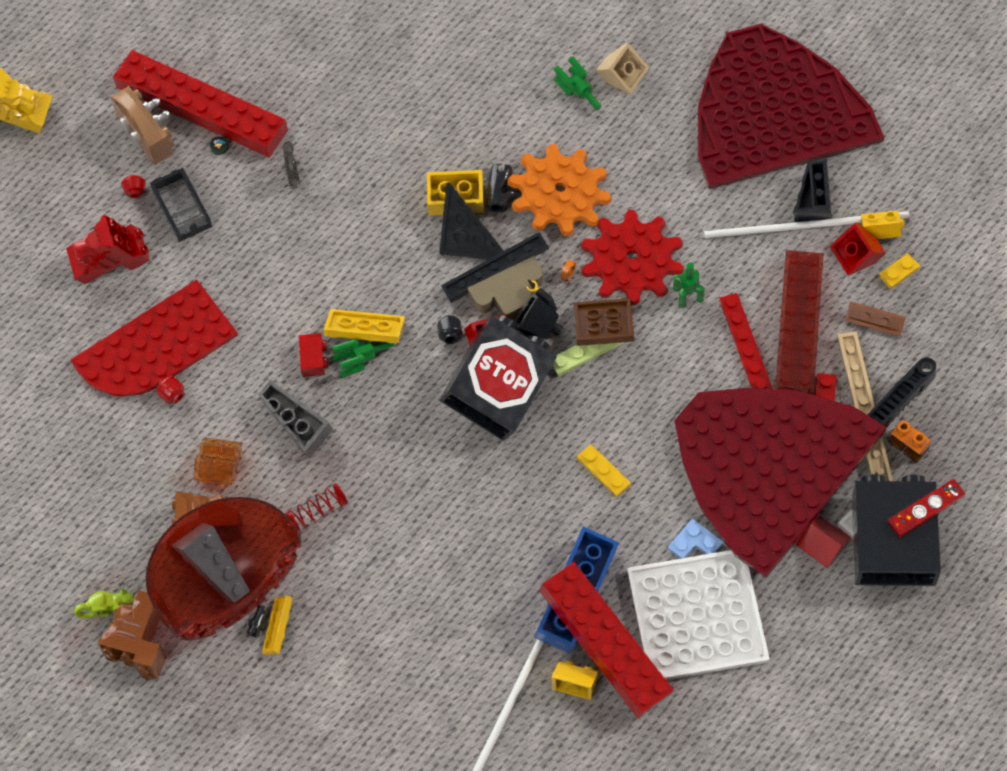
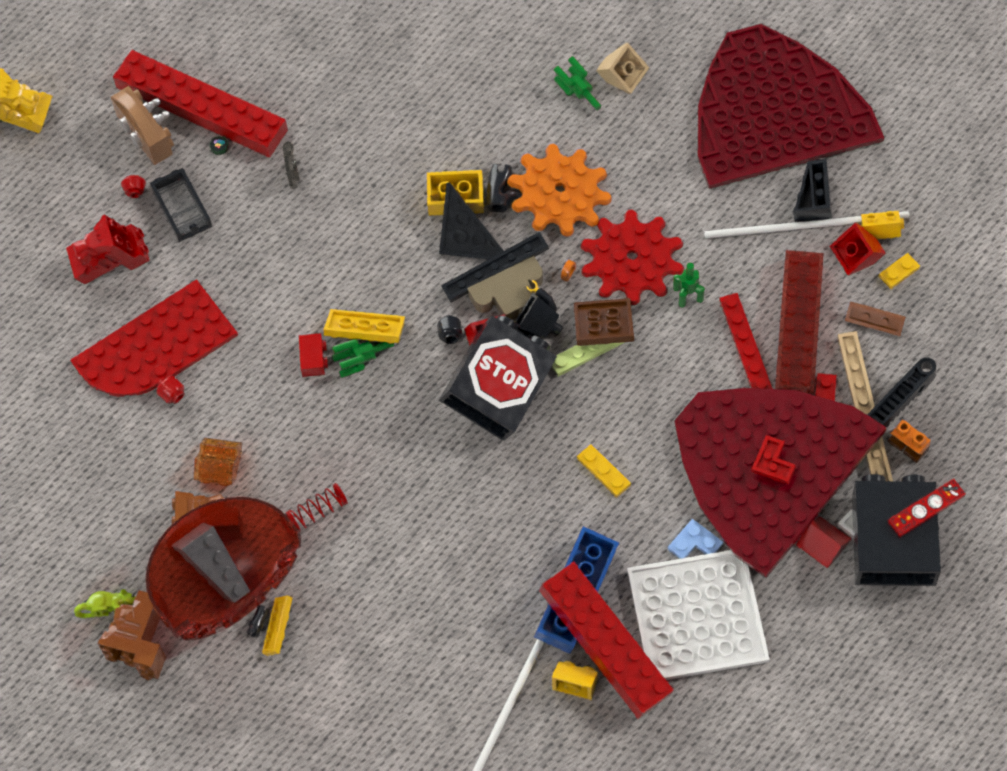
flat silver wedge [258,380,333,458] -> none
none -> red plate [751,435,796,485]

